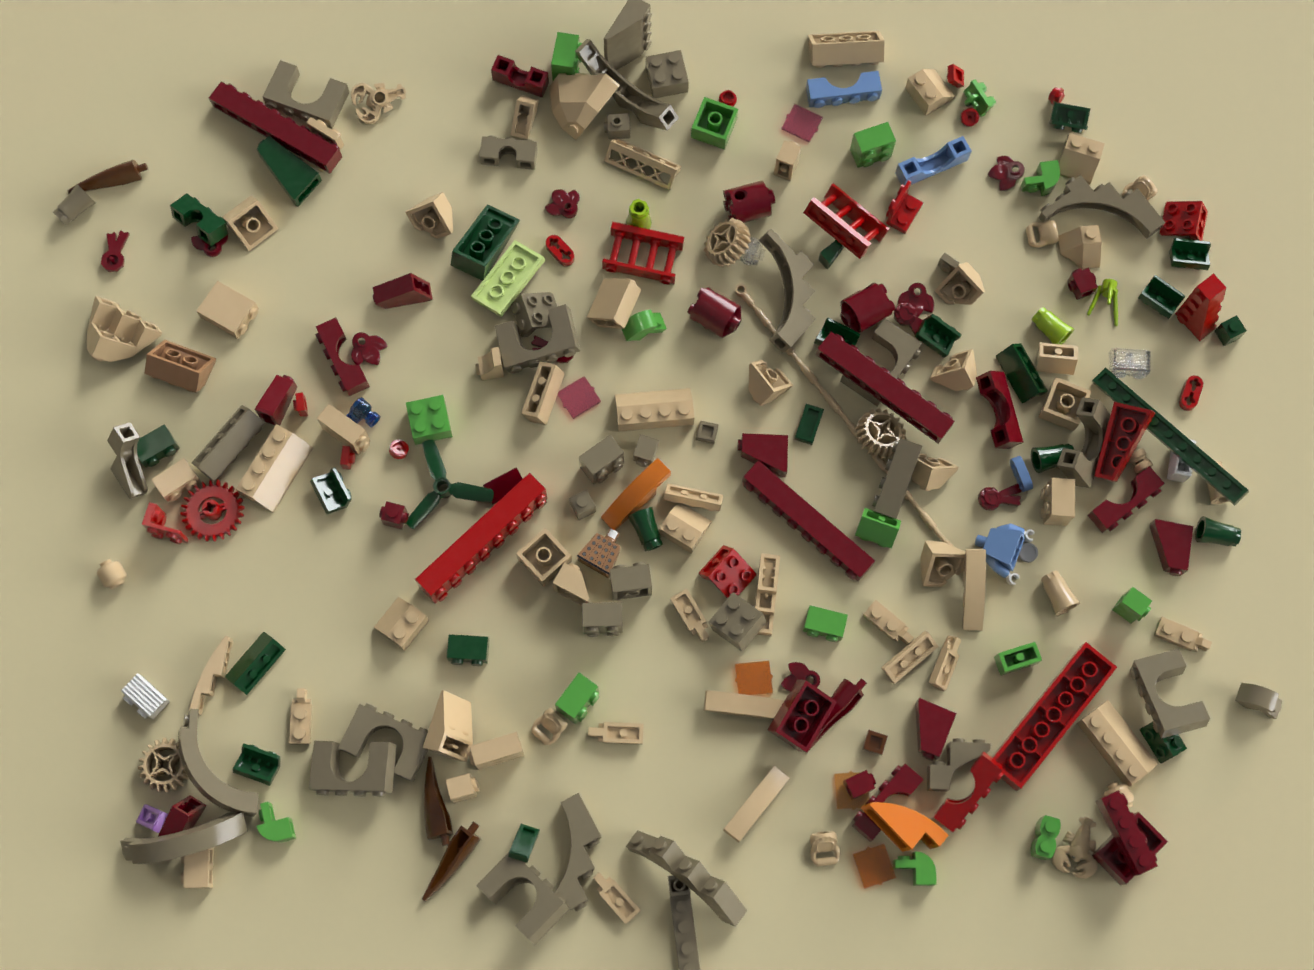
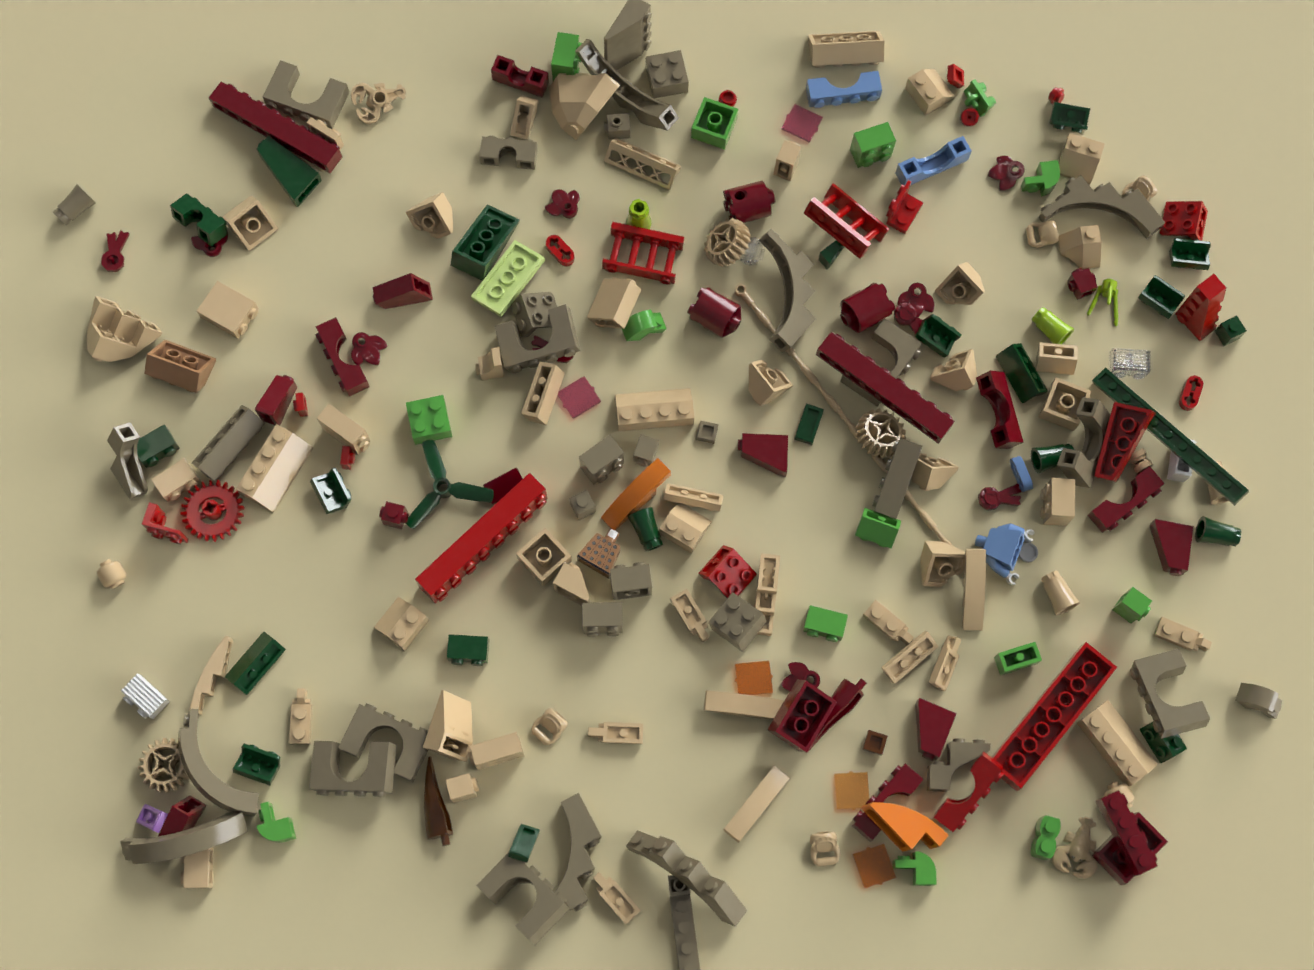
reddish brown piece [67,160,148,194] -> none
clear blue piece [346,397,381,427] -> none
red tile [389,440,409,459] -> none
reddish brown piece [422,821,481,901] -> none
bright green brick [555,673,600,724] -> none
dark red brick [742,460,875,581] -> none
dark green bracket [814,318,861,346] -> none
dark red brick [843,770,876,800] -> none
dark tan plate [938,253,960,273] -> none

